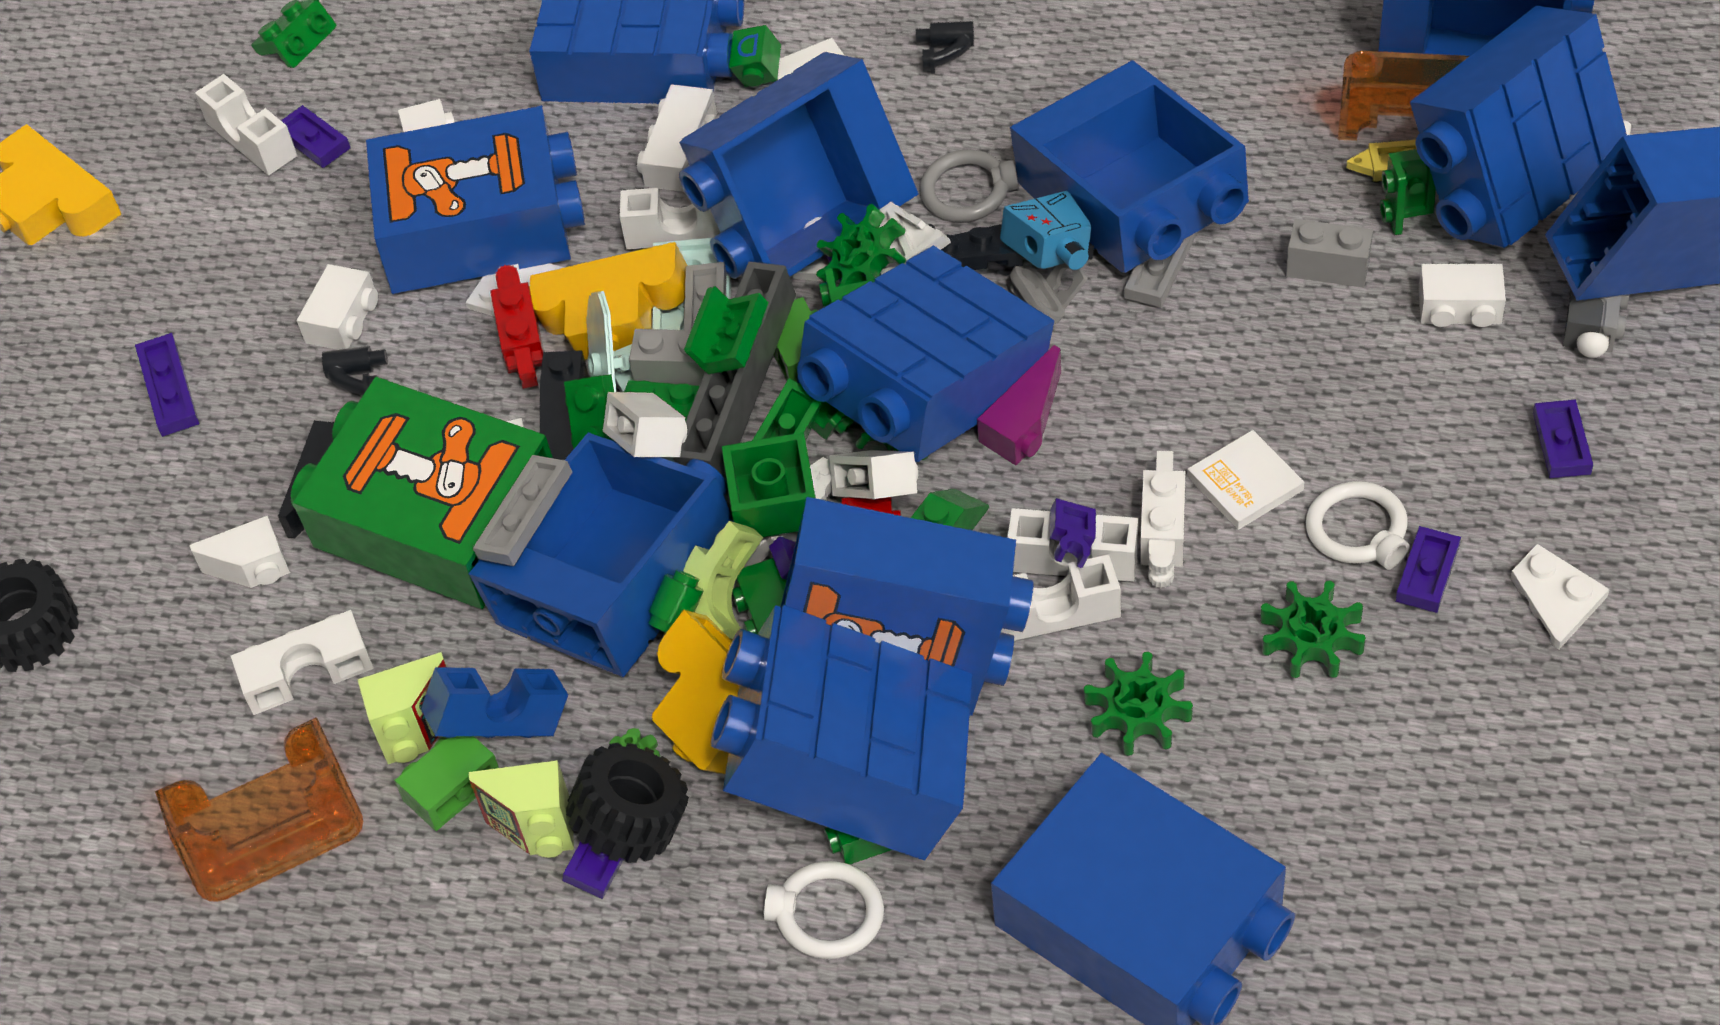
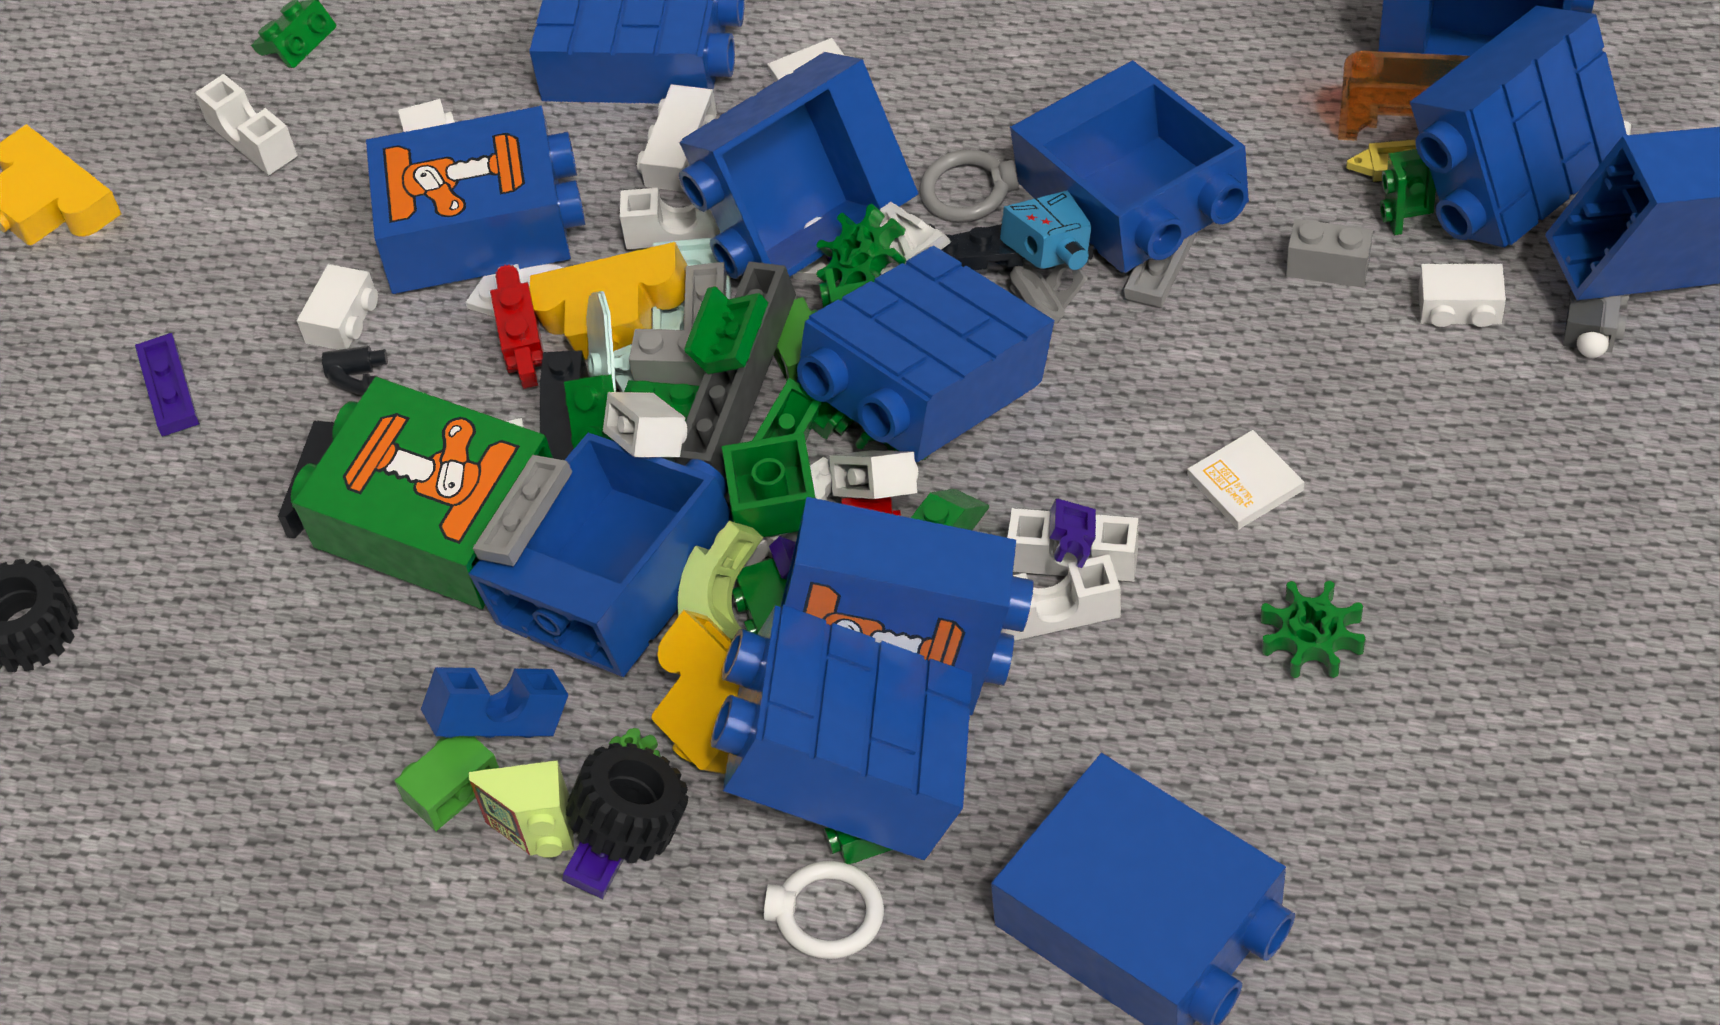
clear orange windscreen [155,717,364,902] -> none
white slope [190,516,290,588] -> none
white arch [231,610,374,715] -> none
dark purple plate [281,105,351,168] -> none
yellowish green slope [357,652,447,764] -> none
green brick [648,569,704,632] -> none
green brick [729,25,781,87] -> none
black plant [916,21,974,74] -> none
magenta slope [977,345,1061,465] -> none
green gear [1084,652,1193,756] -> none
white hinge [1141,451,1185,589] -> none
white piece [1306,481,1410,570] -> none
dark purple plate [1395,526,1461,613] -> none
white wing [1511,544,1609,649] -> none
dark purple plate [1533,399,1593,478] -> none

